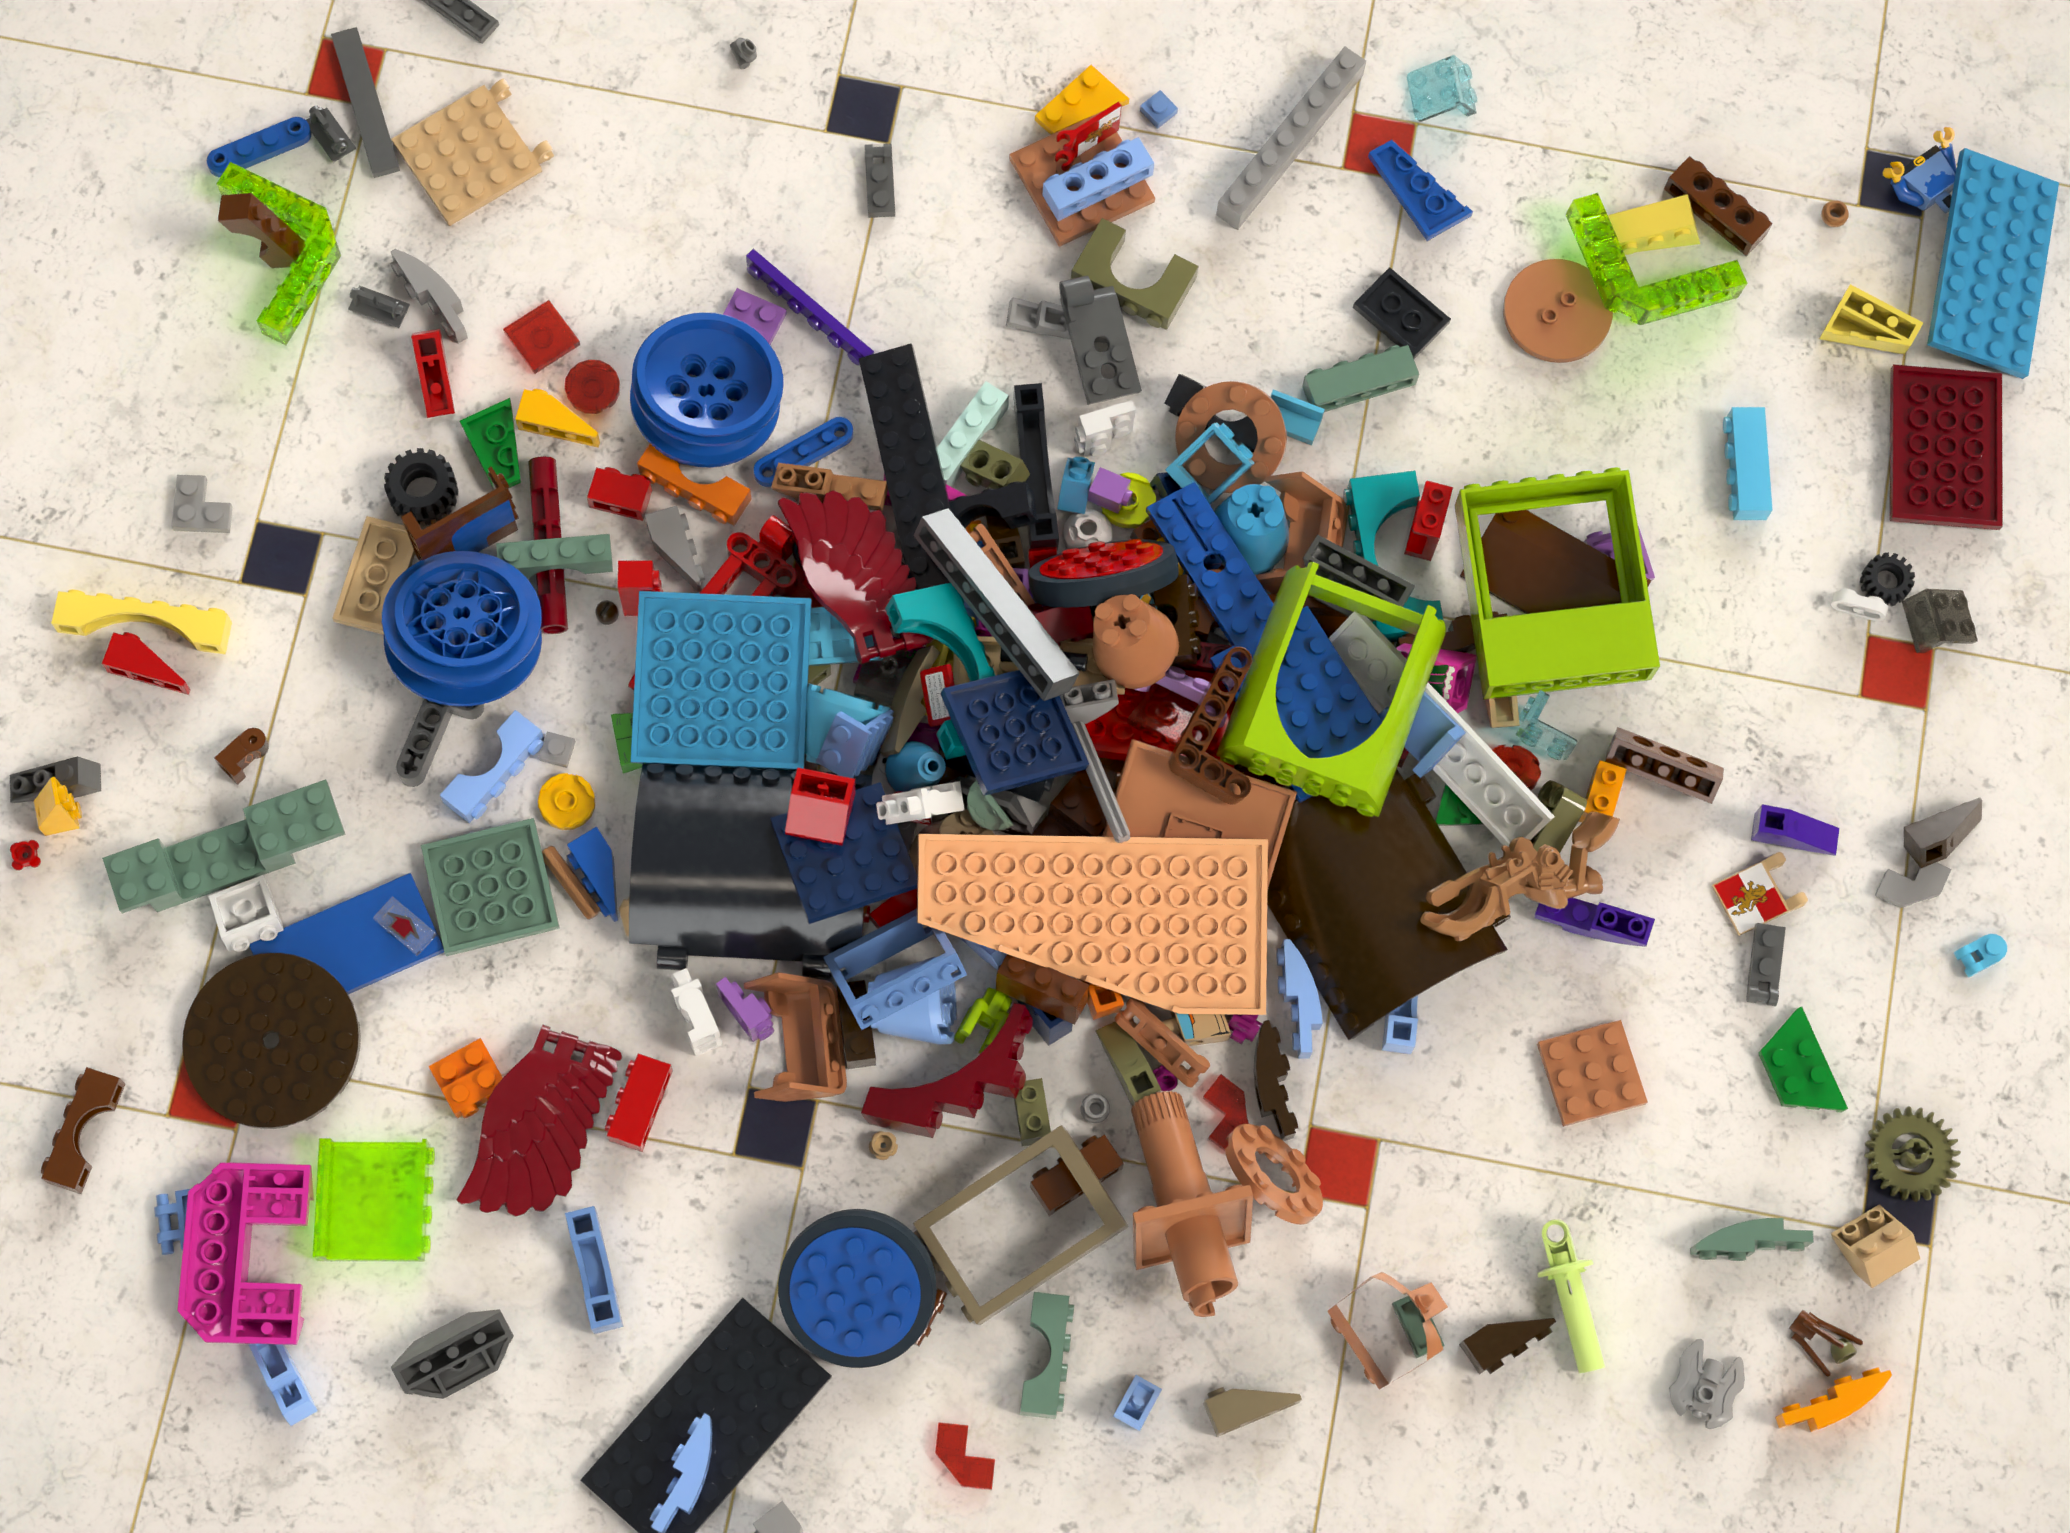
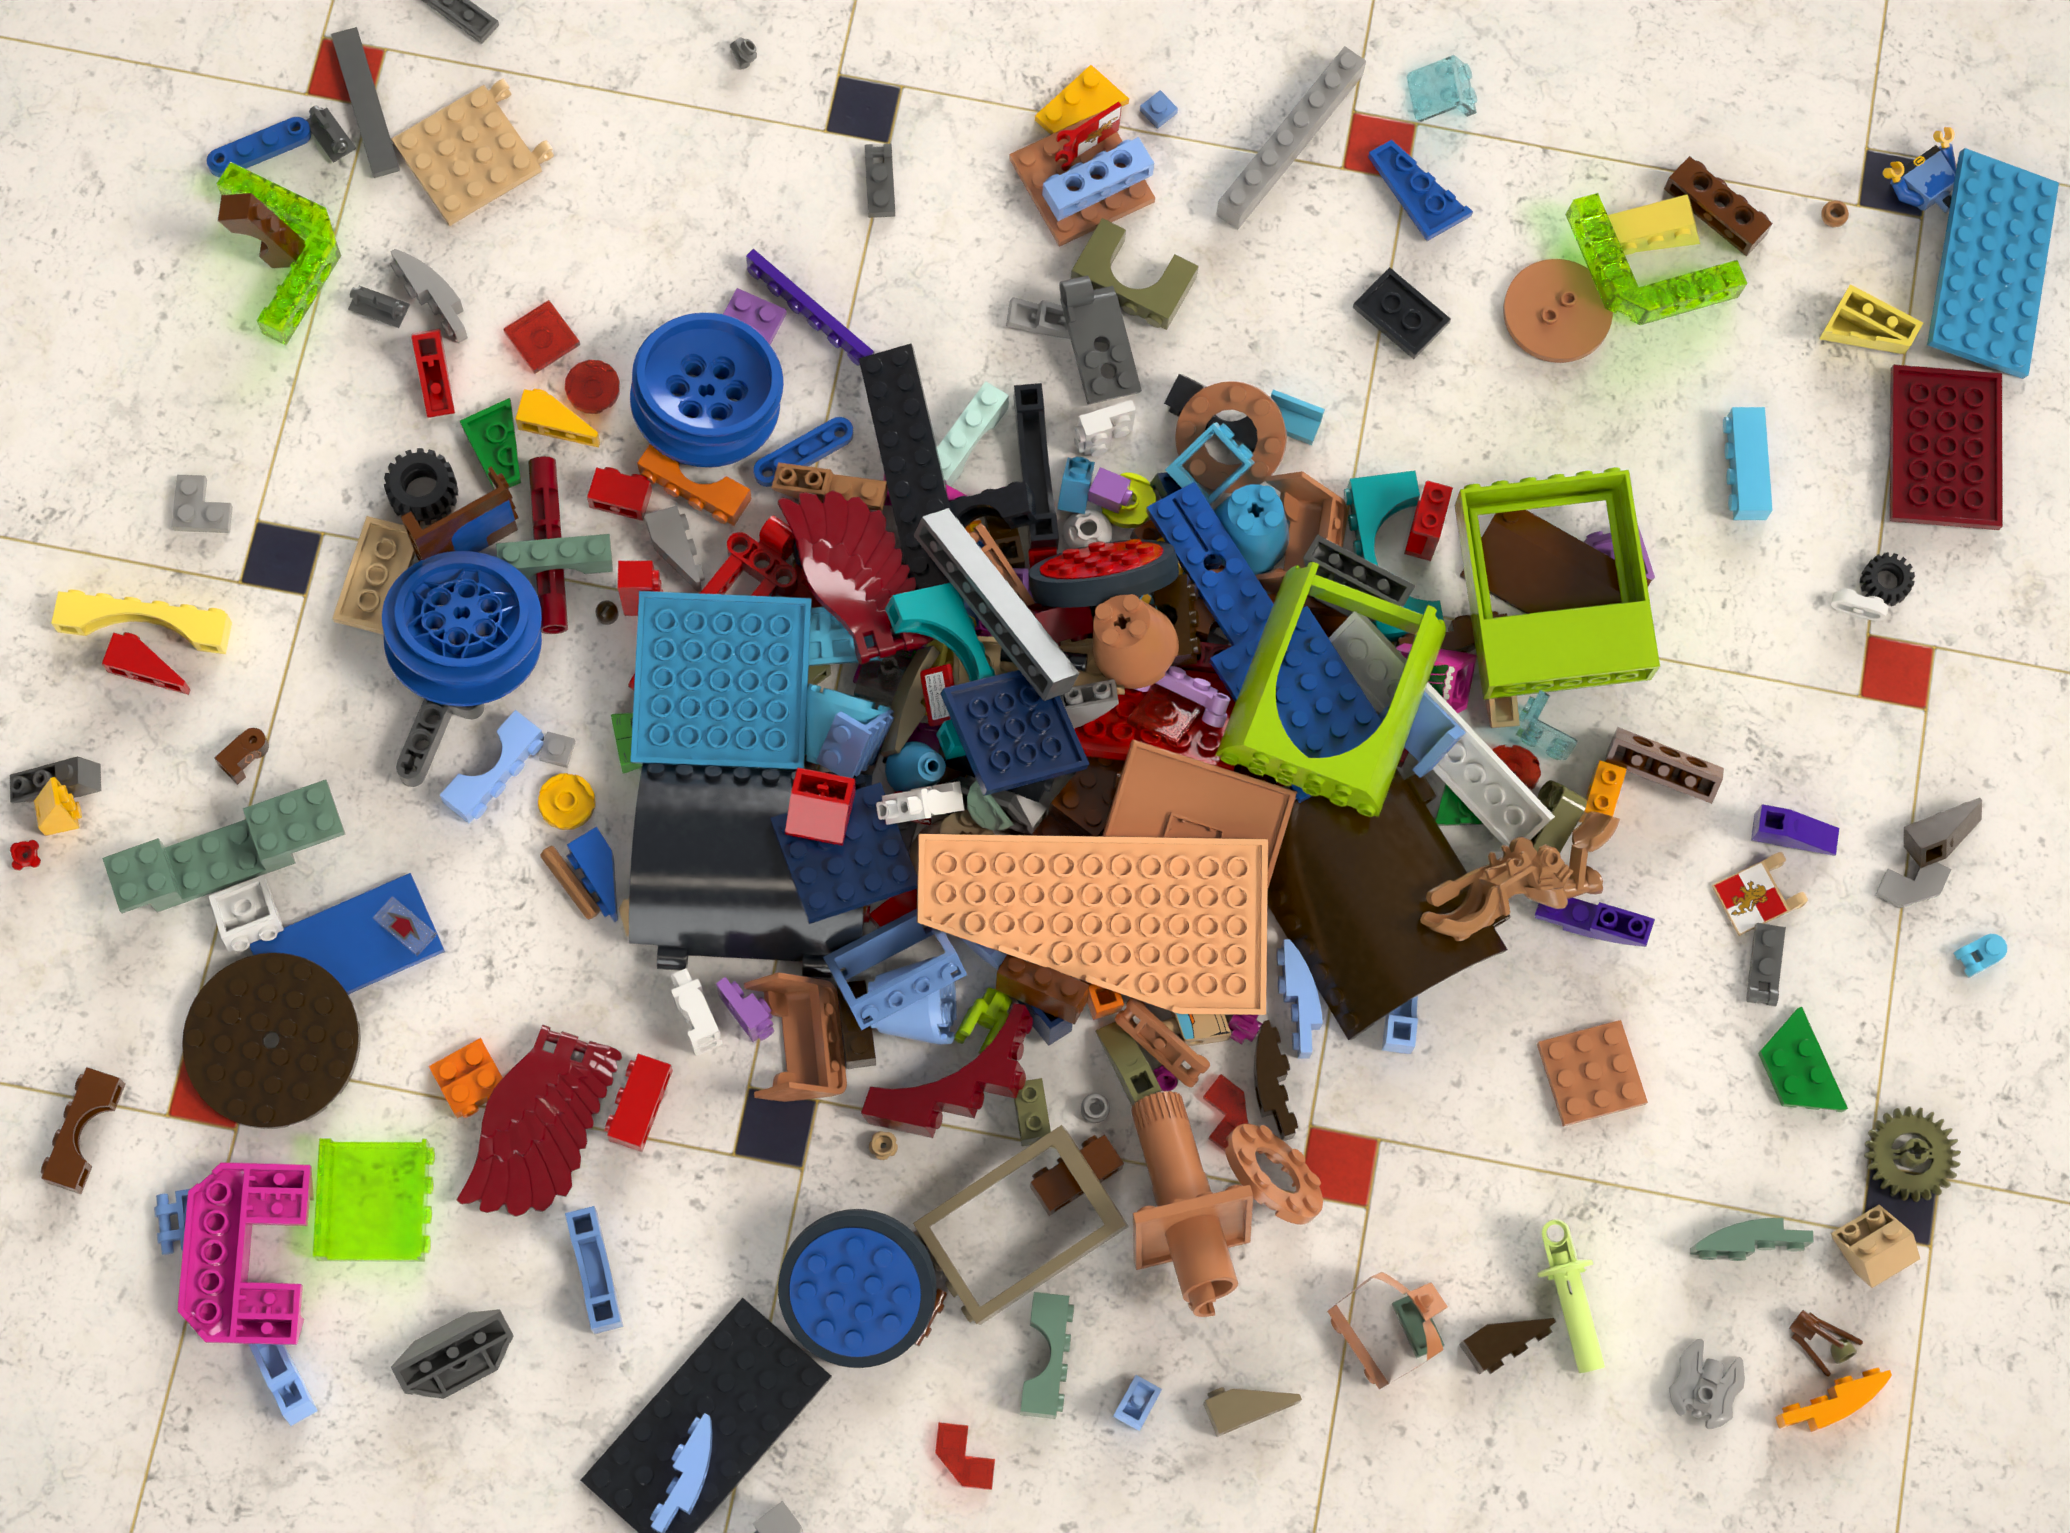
sand green plate [421,818,560,956] -> none
olive brick [960,440,1030,489] -> none
light grey axle [1072,721,1130,843] -> none
reddish brown beam [1168,647,1252,805] -> none
sand green brick [1302,345,1419,412] -> none
clear smoke bracket [1902,589,1978,653] -> none

